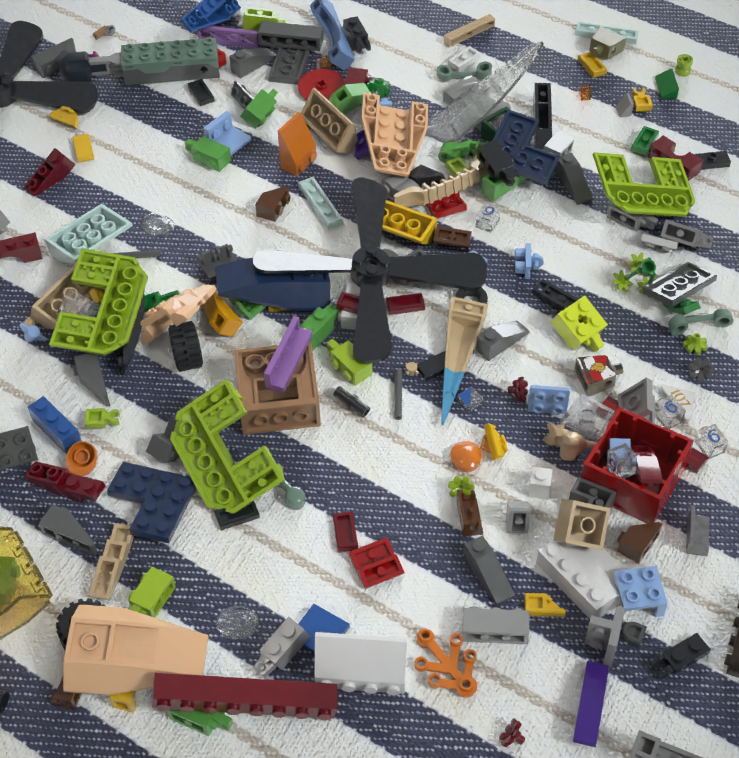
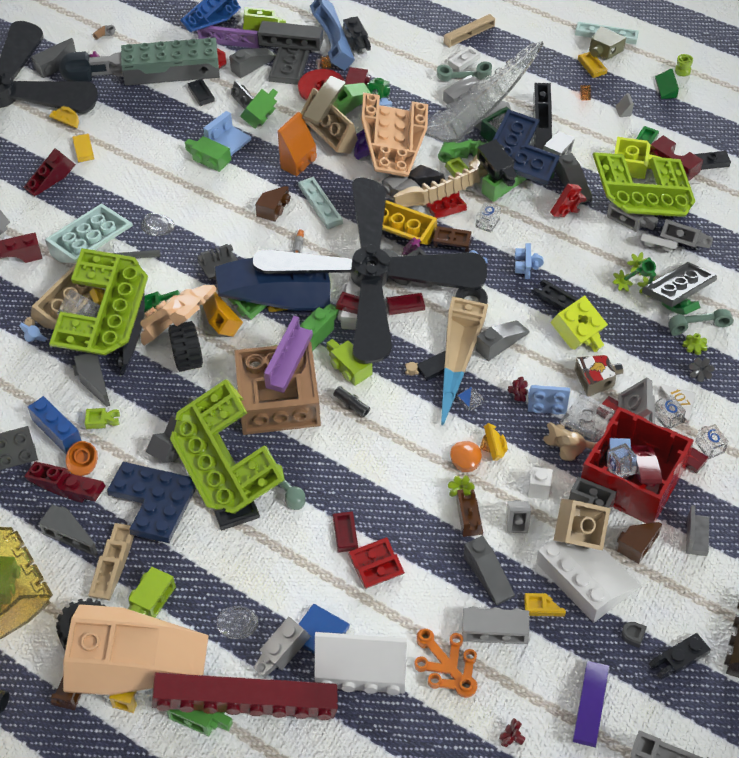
dark grey piece [394,370,402,420] -> none
light grey bracket [584,606,625,667] -> none
light blue bracket [614,566,668,617] -> none
yellow plate [632,87,653,112] -> none
none -> light grey piece [293,229,304,253]
none -> dark tan slope [302,76,345,125]
none -> magenta axle [402,237,421,256]
none -> red plate [550,184,587,217]
none -> neon yellow hinge [614,137,662,179]

